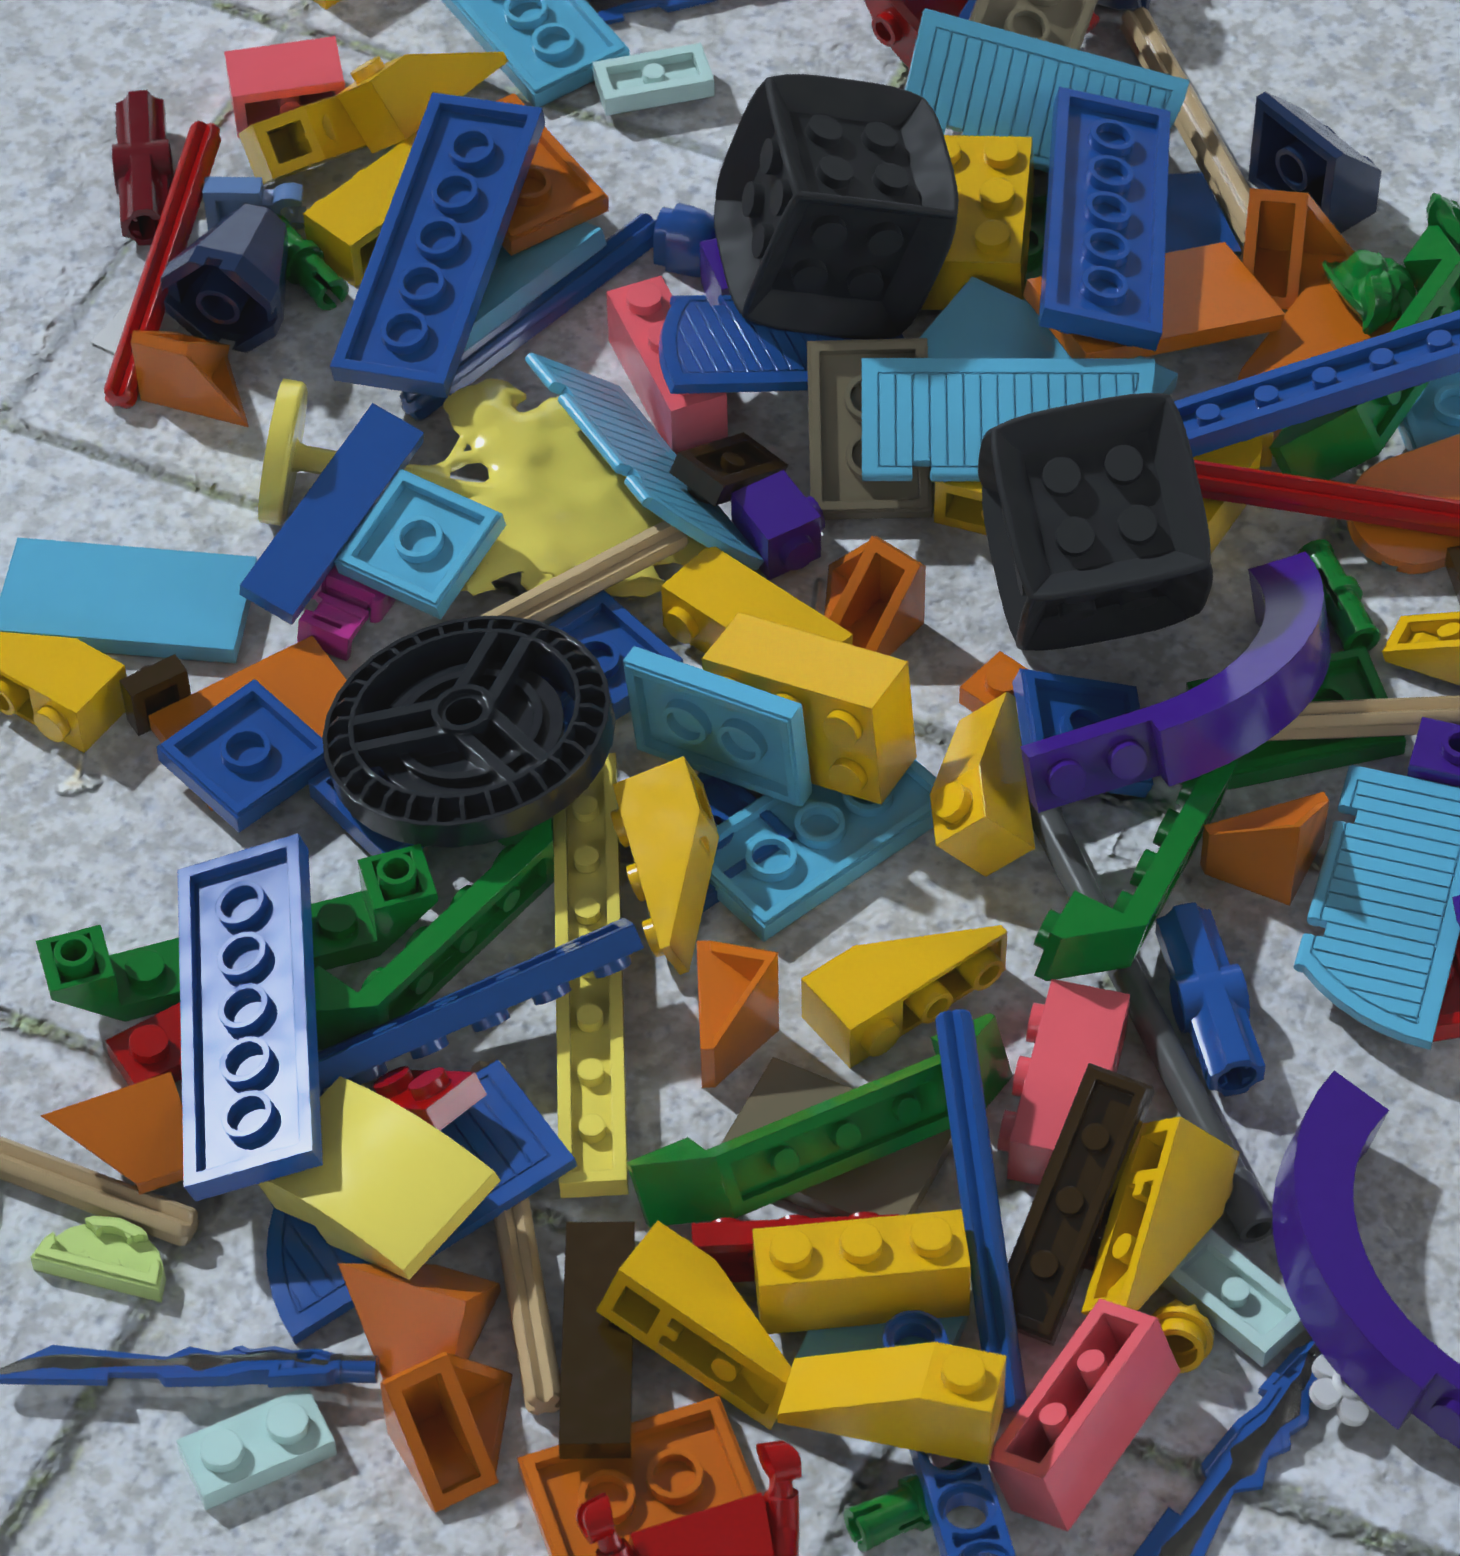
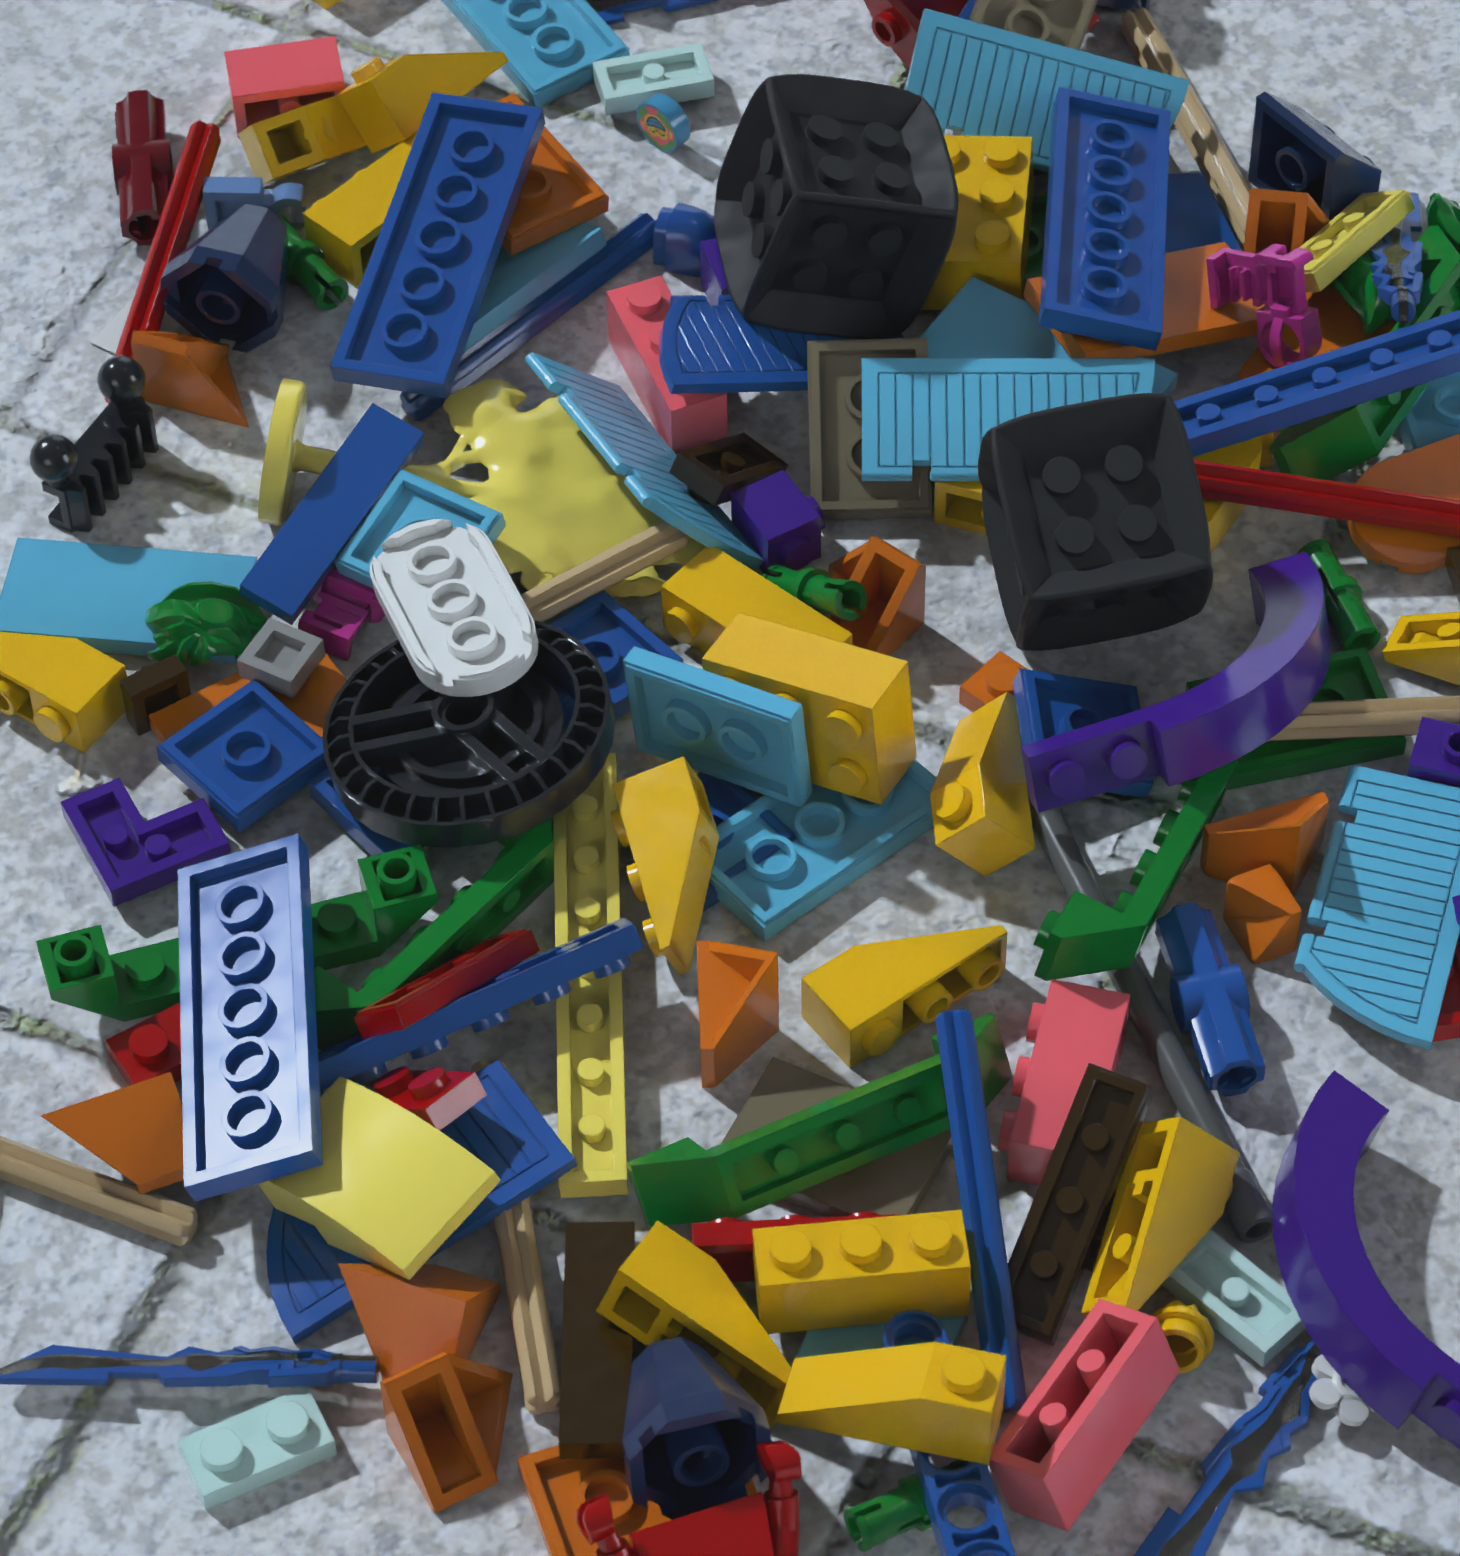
yellowish green tile [30,1216,166,1303] -> none
none -> black gear [29,355,159,533]
none -> dark purple plate [61,778,231,907]
none -> green hat [145,581,267,667]
none -> light grey plate [237,618,325,698]
none -> red tile [354,928,540,1039]
none -> white tile [370,519,539,697]
none -> dark blue cone [622,1337,771,1520]
none -> tile [636,93,690,153]
none -> green pin [762,565,867,621]
none -> dark pink piece [1206,244,1322,368]
none -> orange slope [1223,864,1302,964]
none -> light yellow tile [1300,189,1415,293]
none -> blue sword [1370,193,1423,323]

